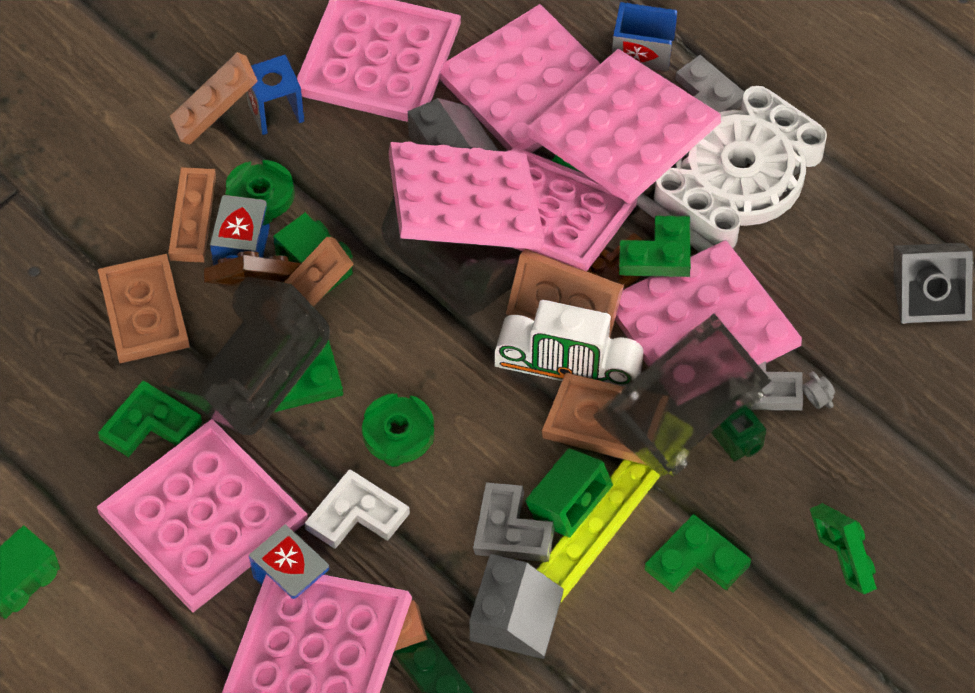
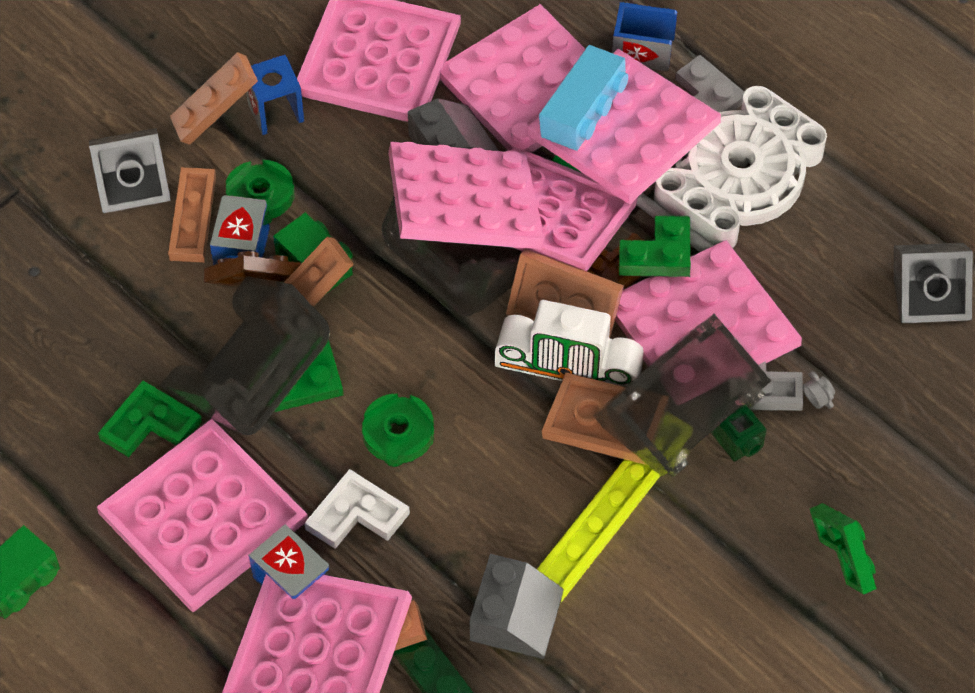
nougat plate [98,254,190,364] -> none
light grey plate [473,483,555,562] -> none
green brick [525,448,613,538] -> none
green plate [644,514,751,593] -> none
none -> slope [89,128,171,213]
none -> medium azure brick [539,45,628,151]

